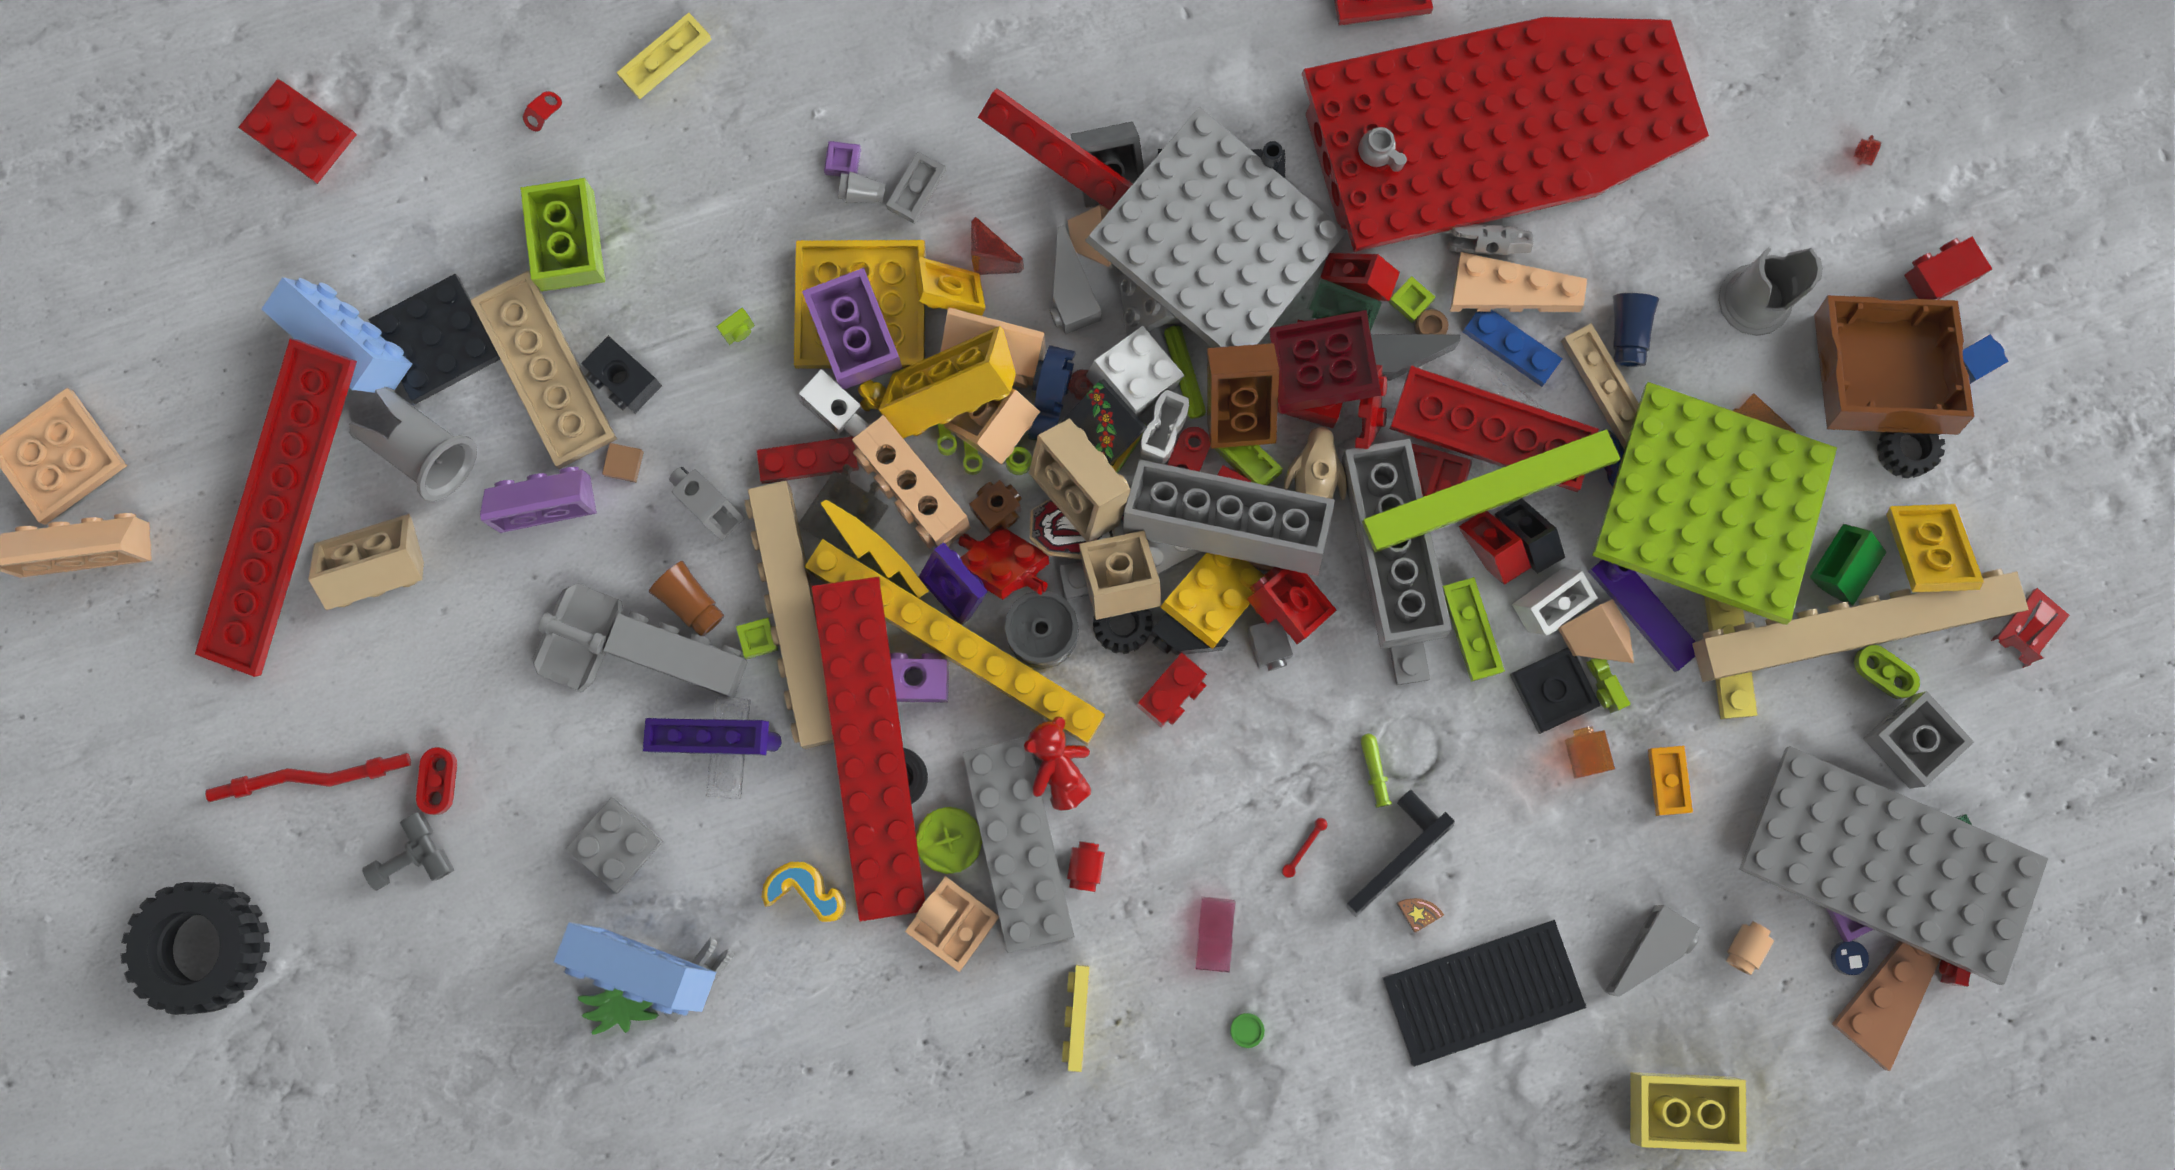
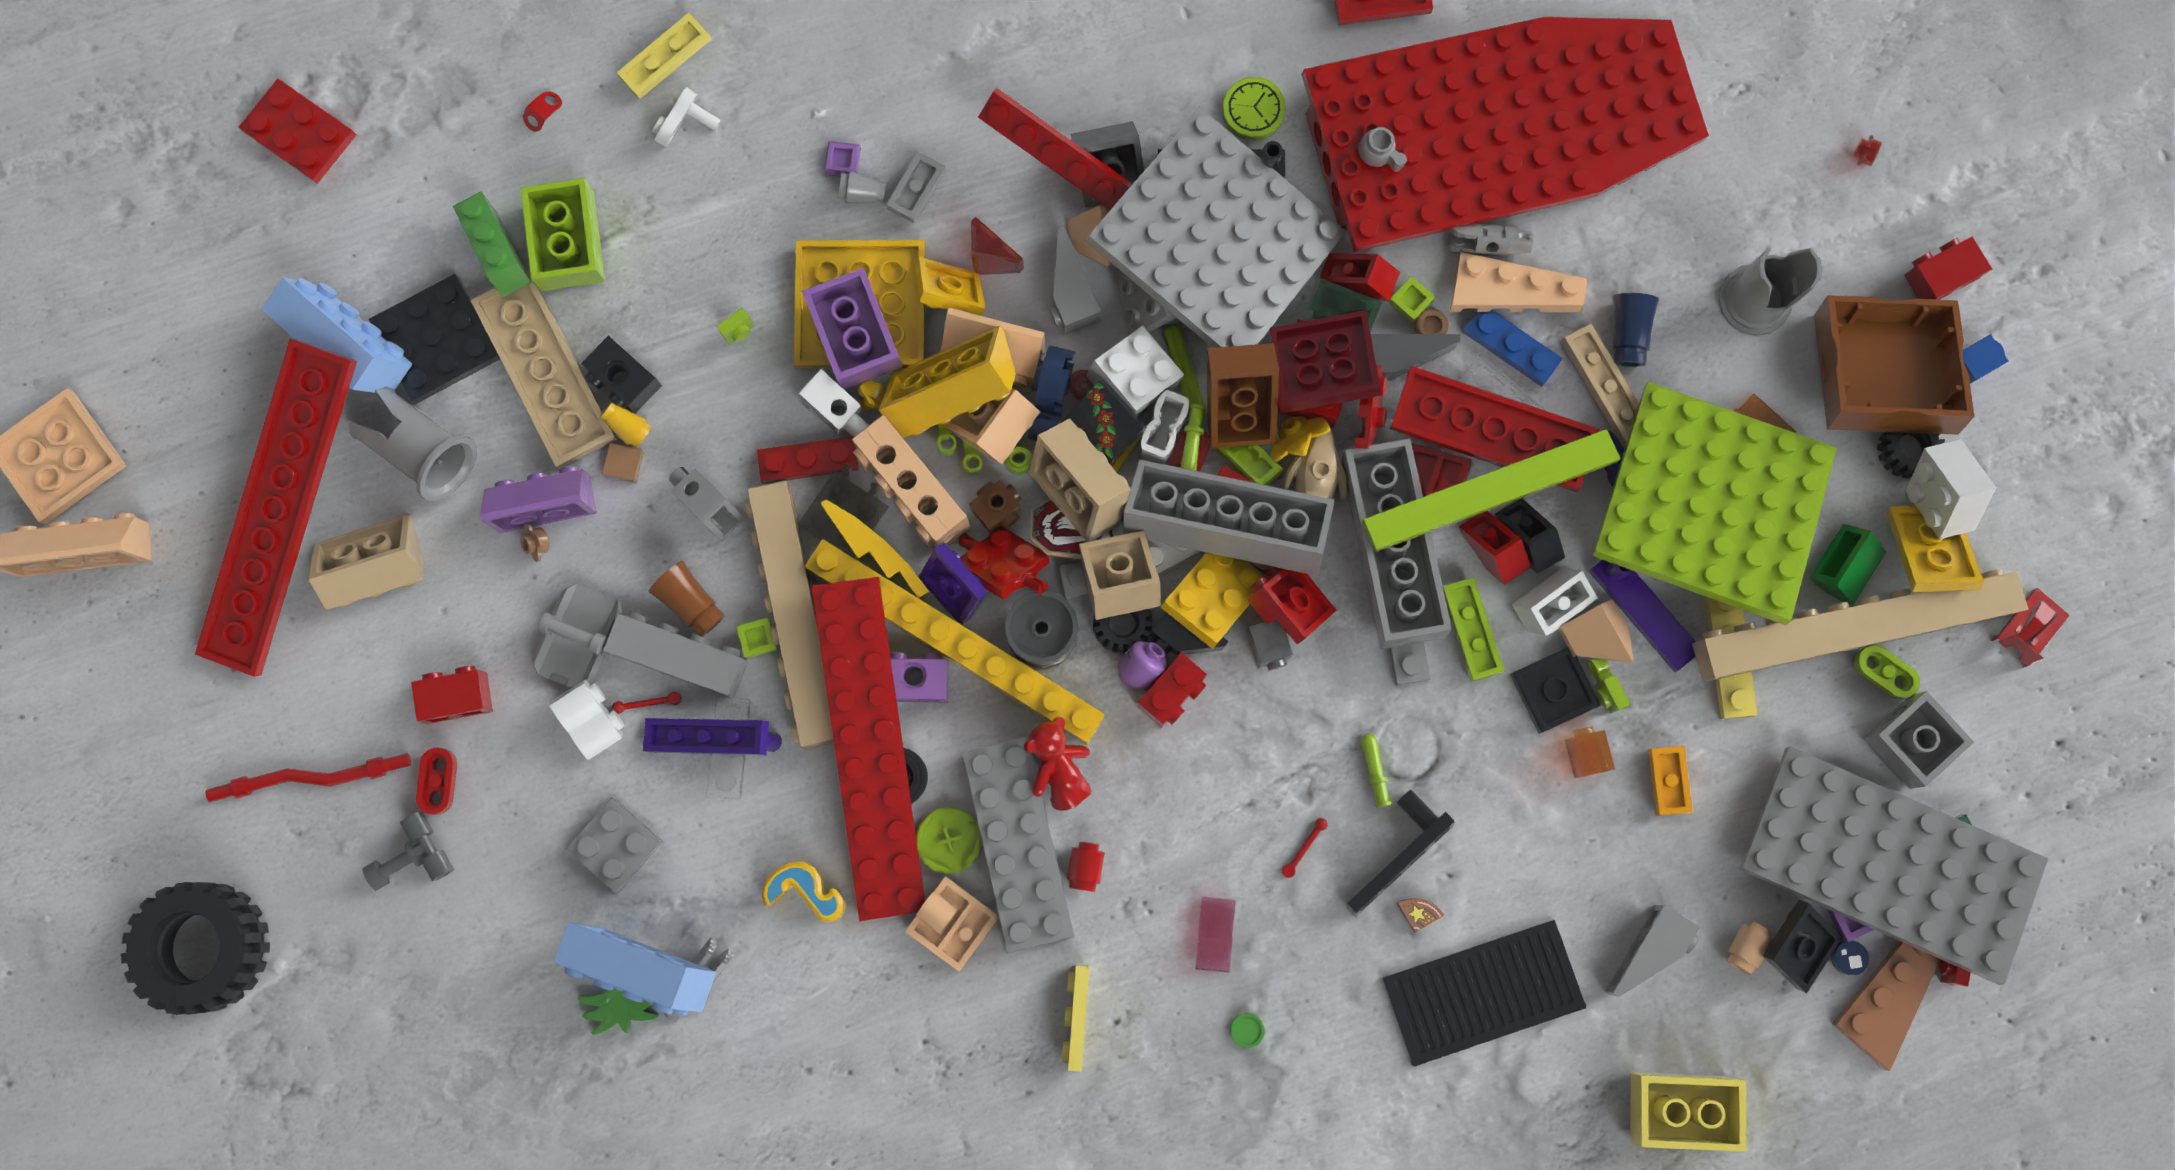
none -> red brick [411,666,493,724]
none -> bright green brick [453,191,532,297]
none -> medium nougat plate [520,523,549,562]
none -> white brick [549,679,625,760]
none -> yellow cone [600,402,651,448]
none -> red hinge [612,692,682,714]
none -> white piece [652,87,721,148]
none -> medium lavender head [1118,641,1167,690]
none -> lime piece [1180,404,1206,471]
none -> lime tile [1223,77,1286,140]
none -> yellow plate [1270,416,1330,462]
none -> black plate [1763,900,1843,993]
none -> white brick [1906,439,1997,540]

